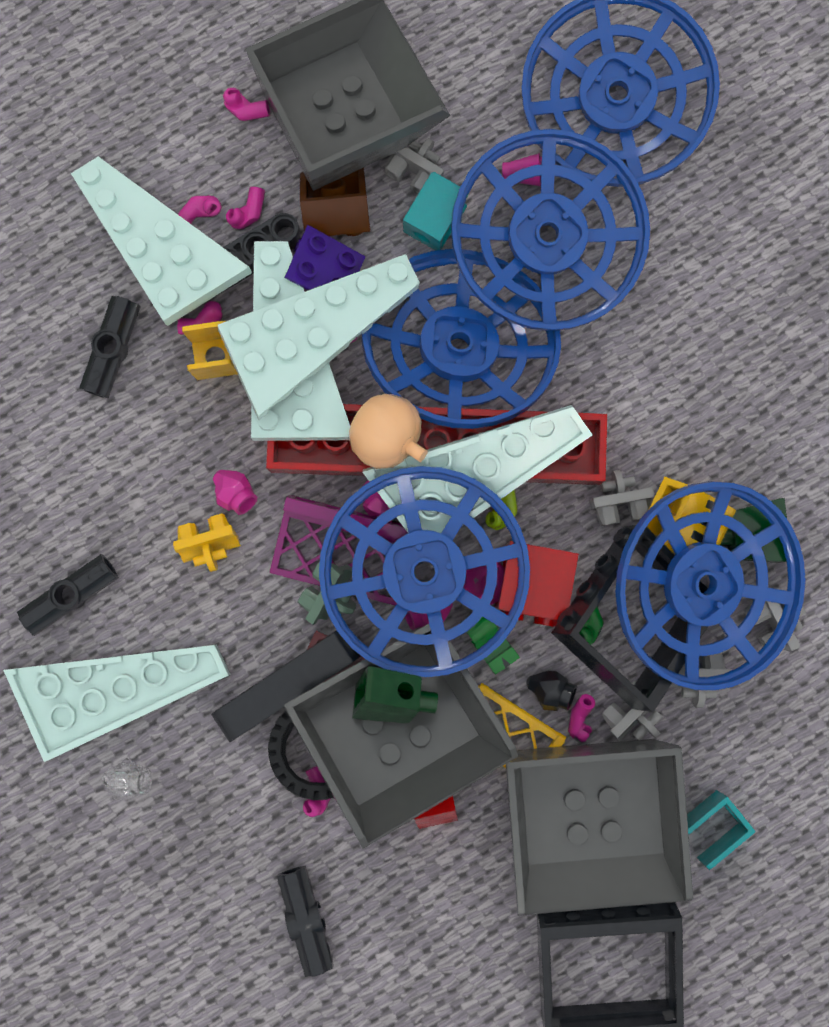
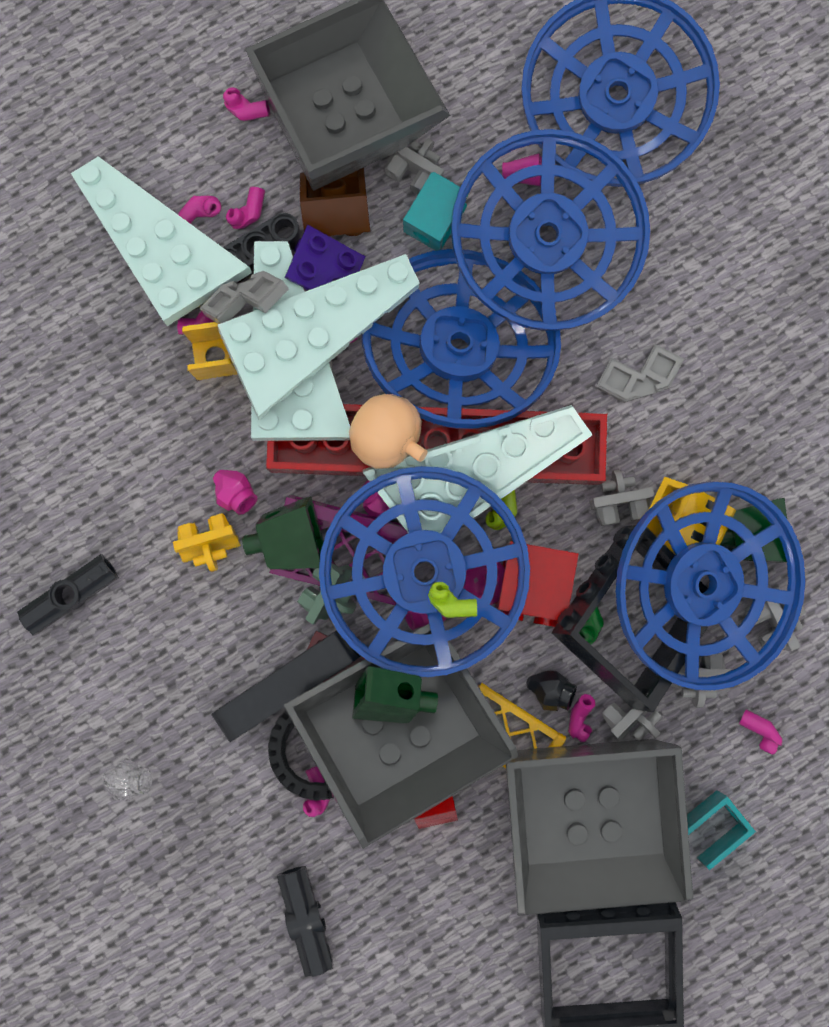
light aqua wing [3,645,230,762] -> none
black piece [79,296,141,399] -> none
green leg [460,617,520,675] -> none
none -> light grey tile [200,271,289,324]
none -> dark green torso [242,496,324,569]
none -> lime arm [428,582,477,618]
none -> light grey tile [595,344,684,403]
none -> dark pink arm [739,709,782,755]

